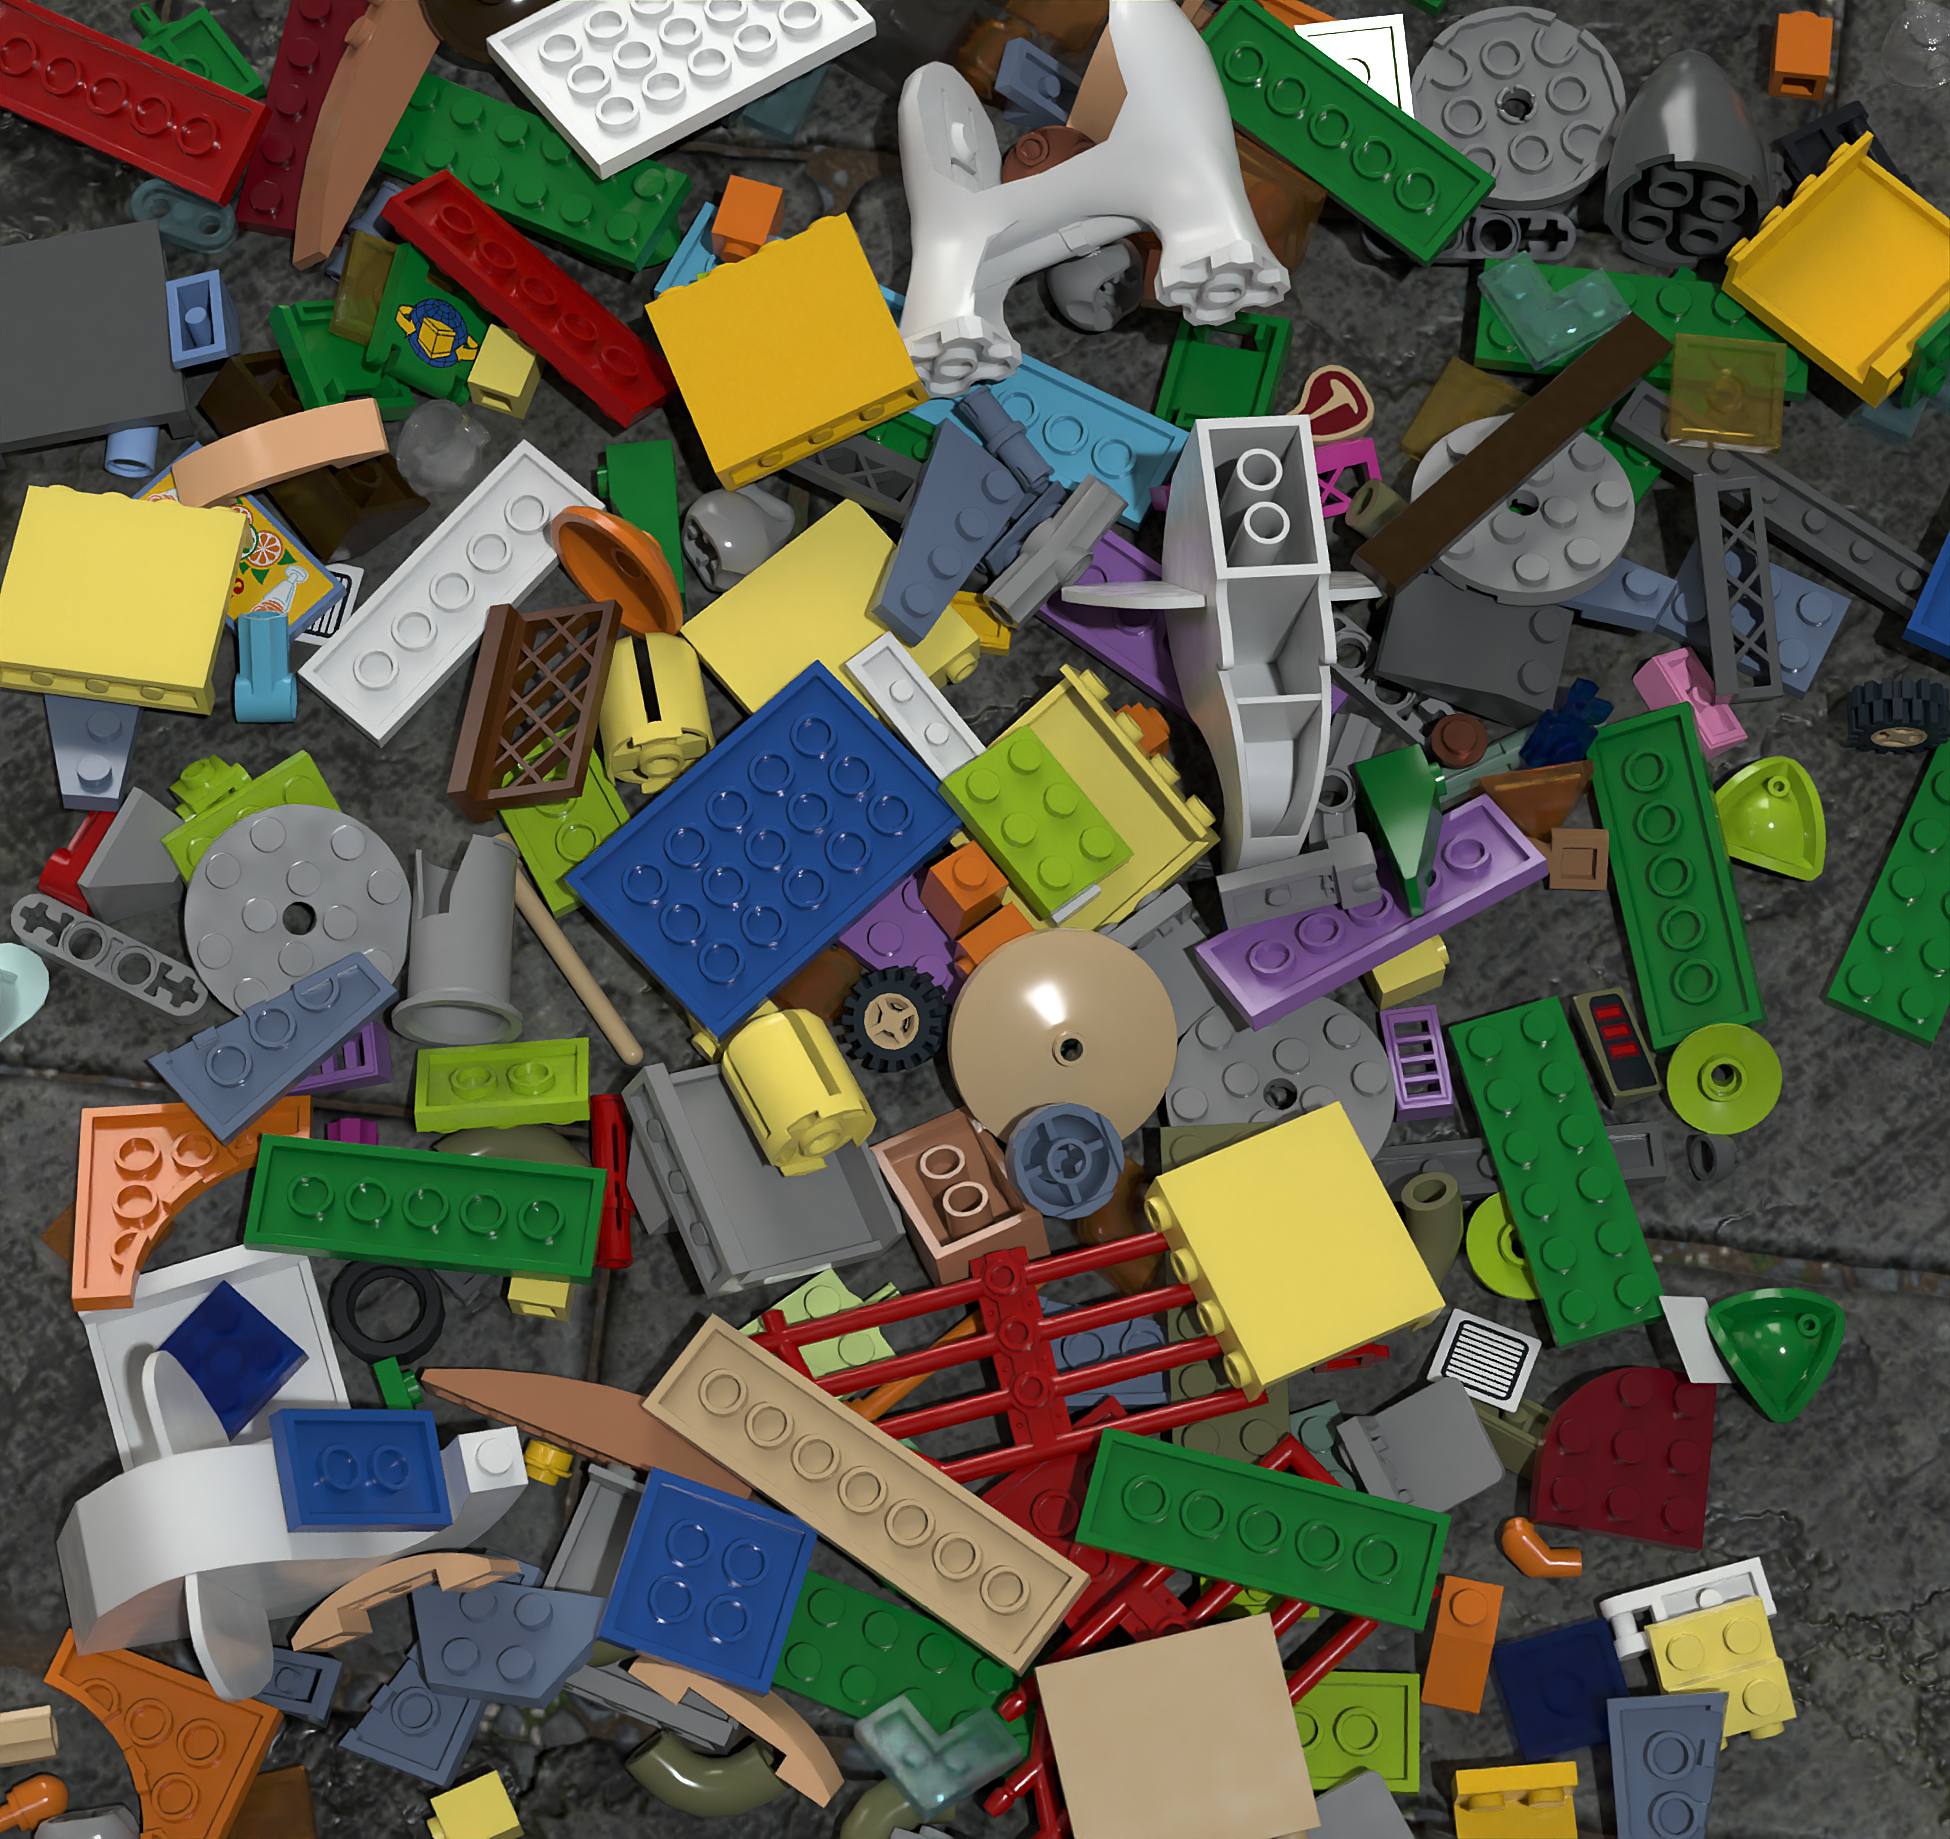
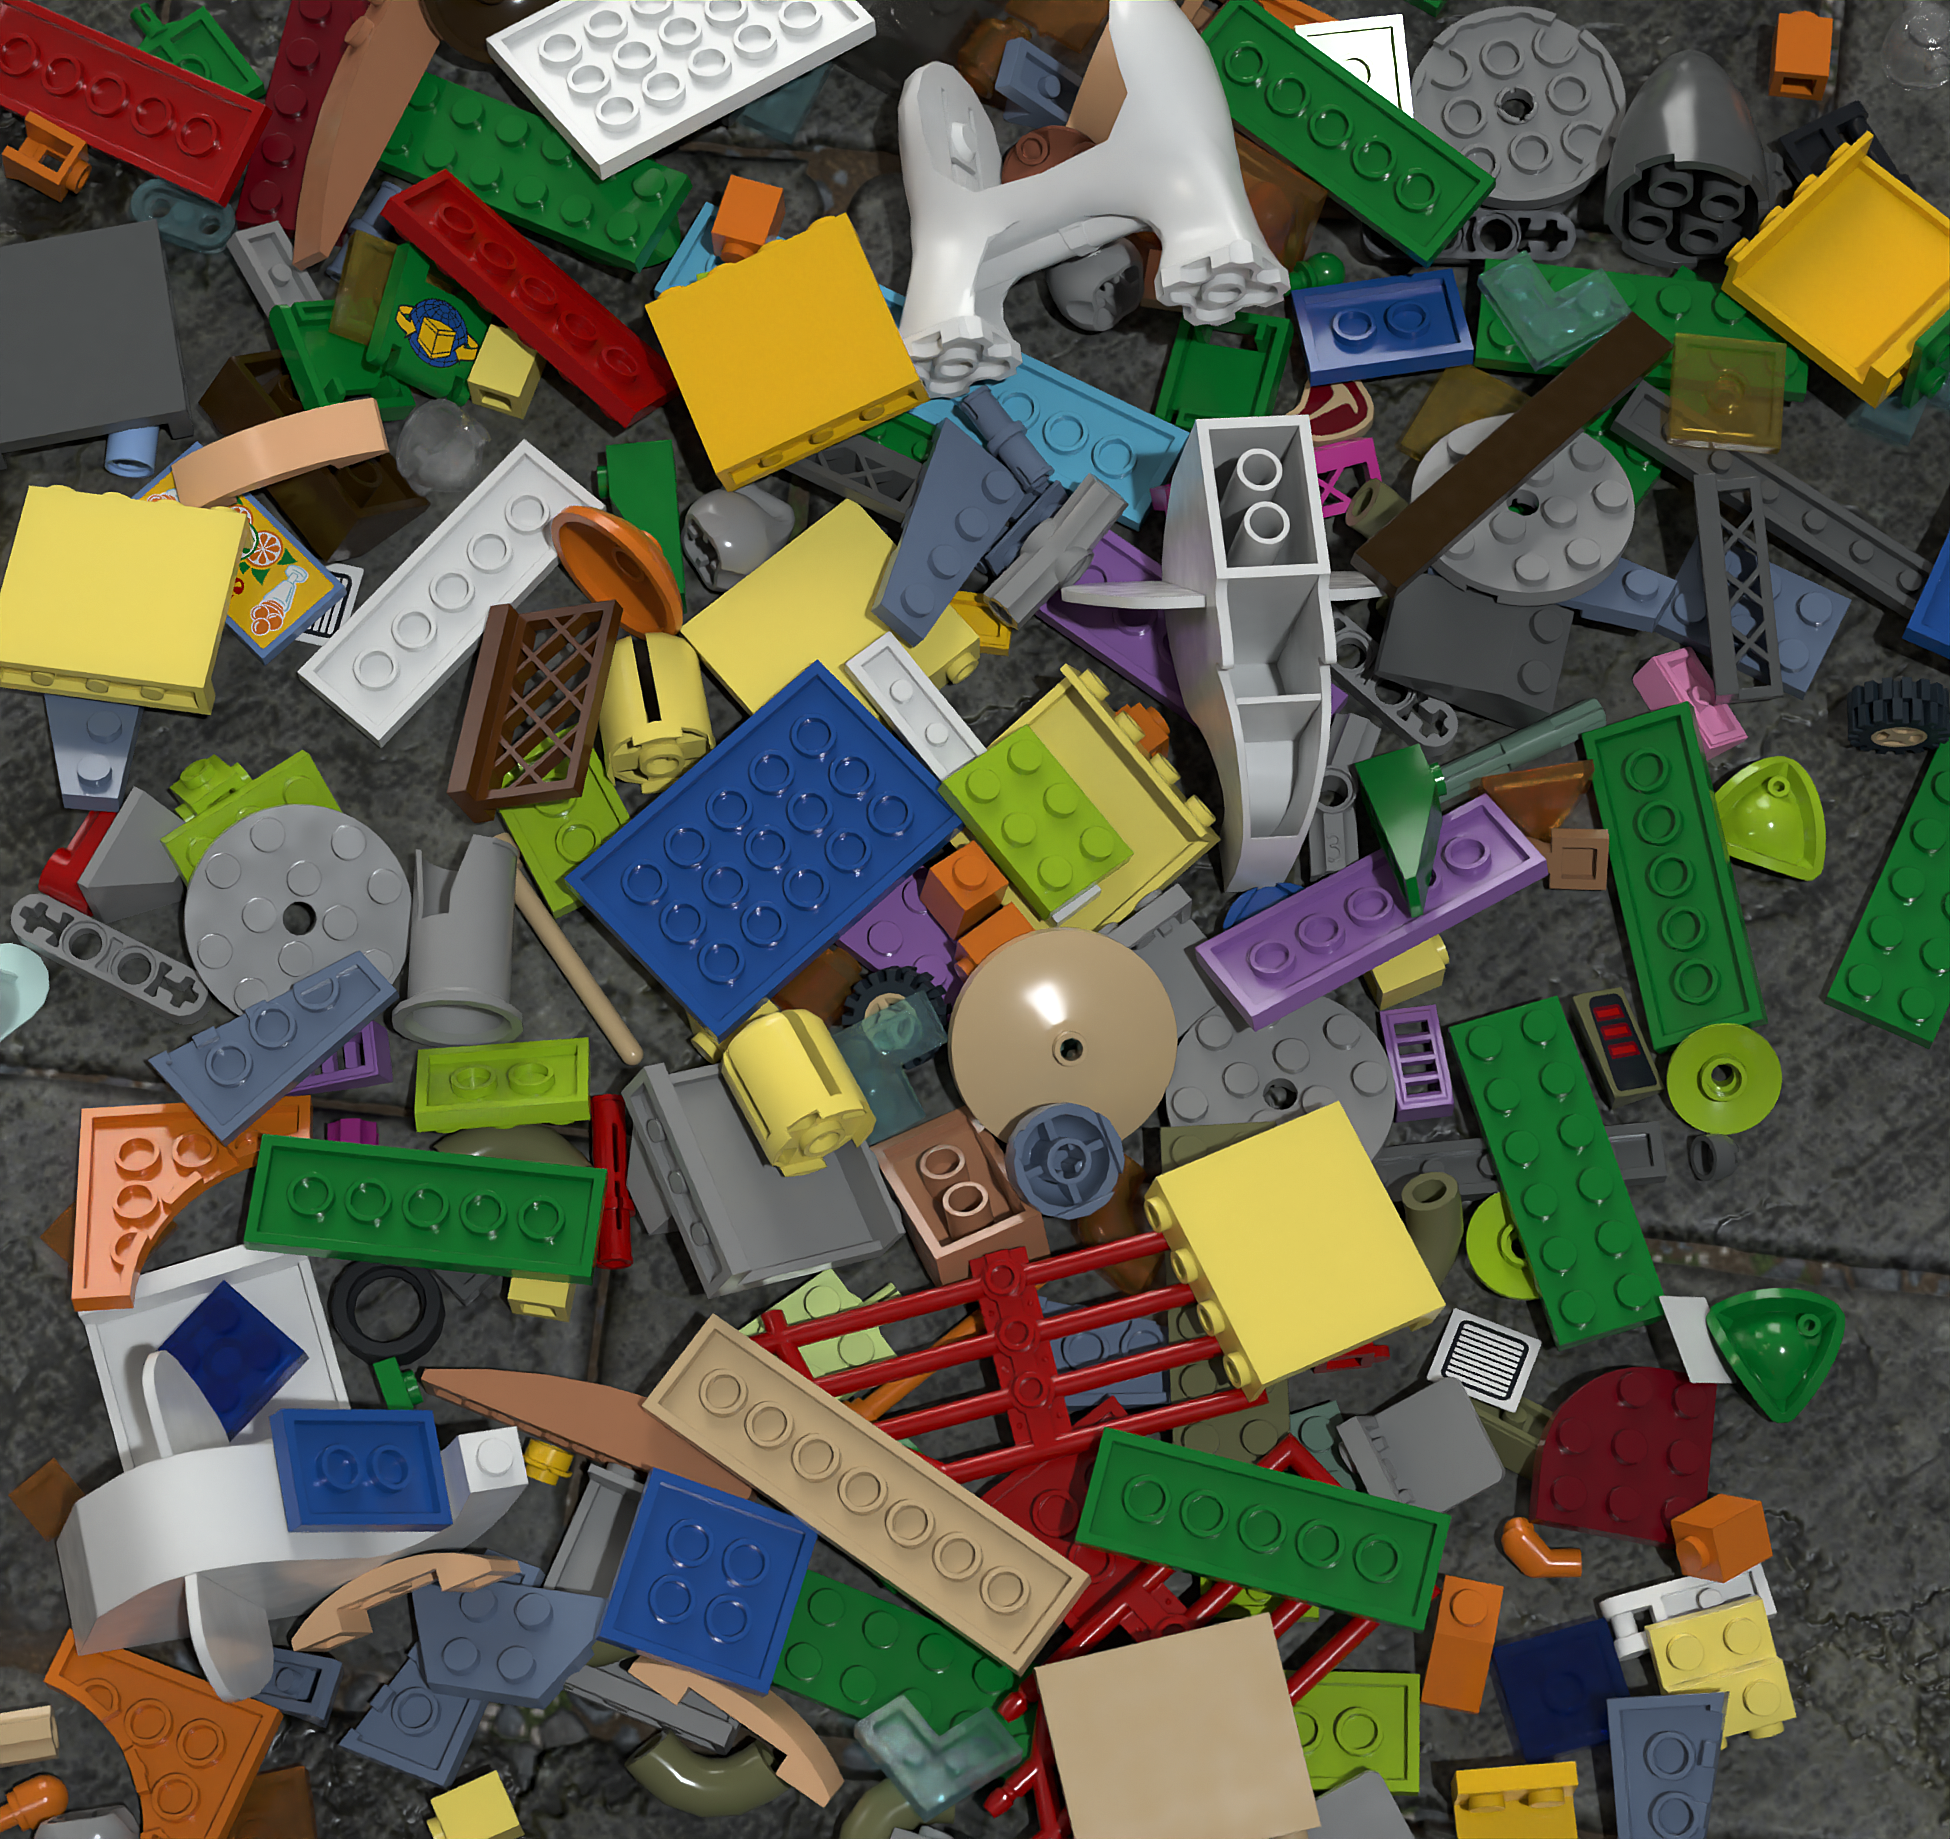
medium blue slope [166,269,241,369] -> none
medium azure piece [235,611,297,722] -> none
light grey plate [1216,832,1382,930] -> none
copper plate [1431,713,1488,769] -> none
clear blue plate [1519,677,1615,777] -> none
none -> orange window [2,111,92,203]
none -> clear orange tile [8,1458,86,1543]
none -> light grey hinge [226,220,323,319]
none -> clear light blue plate [832,989,948,1144]
none -> green bar [1283,252,1346,297]
none -> blue plate [1291,268,1474,386]
none -> orange brick [1670,1493,1773,1583]

